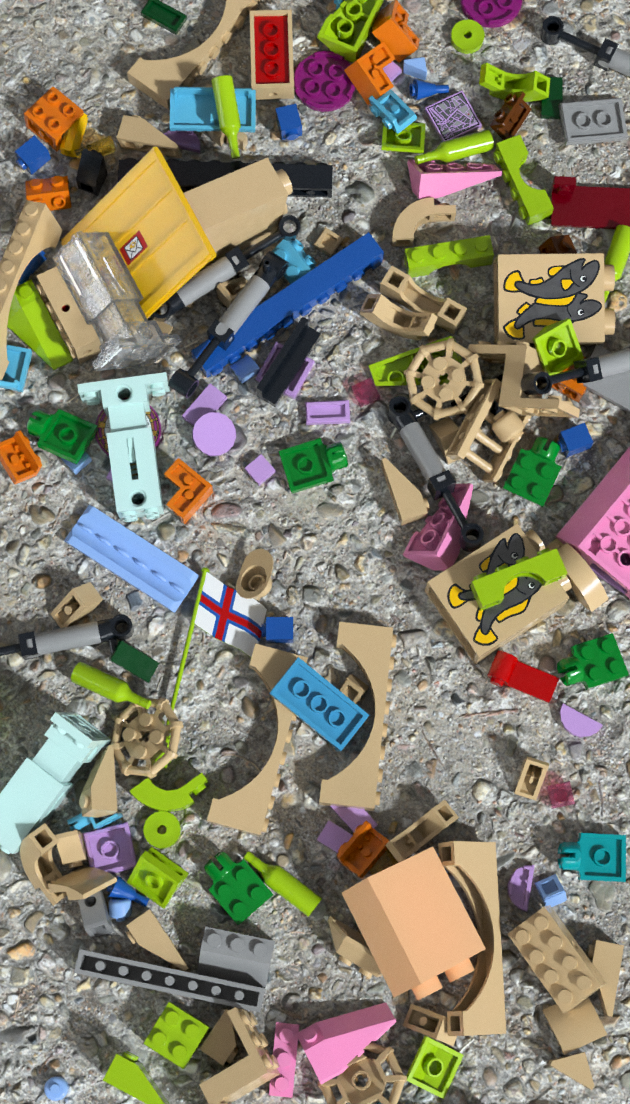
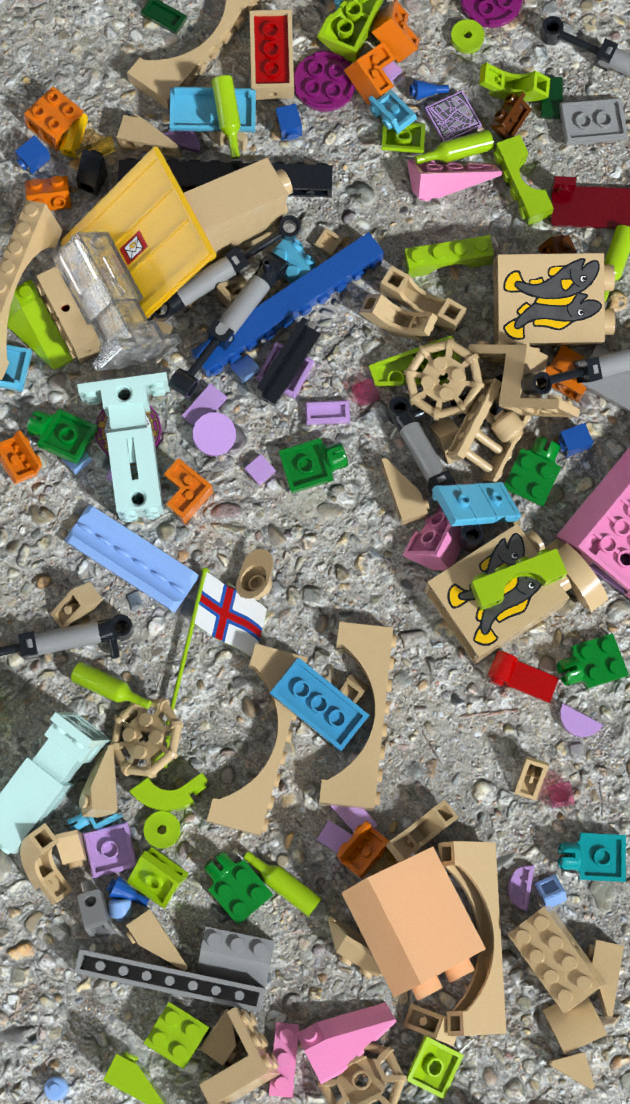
blue cone [18,251,47,284] -> none
tan slope [48,867,117,900] -> none
dark green tile [109,641,159,683] -> none
blue brick [262,617,293,644] -> none
tan arch [391,197,456,247] -> none
light blue slope [403,57,427,80] -> none
lime slope [533,318,584,375] -> none
none -> medium azure container [432,482,521,526]

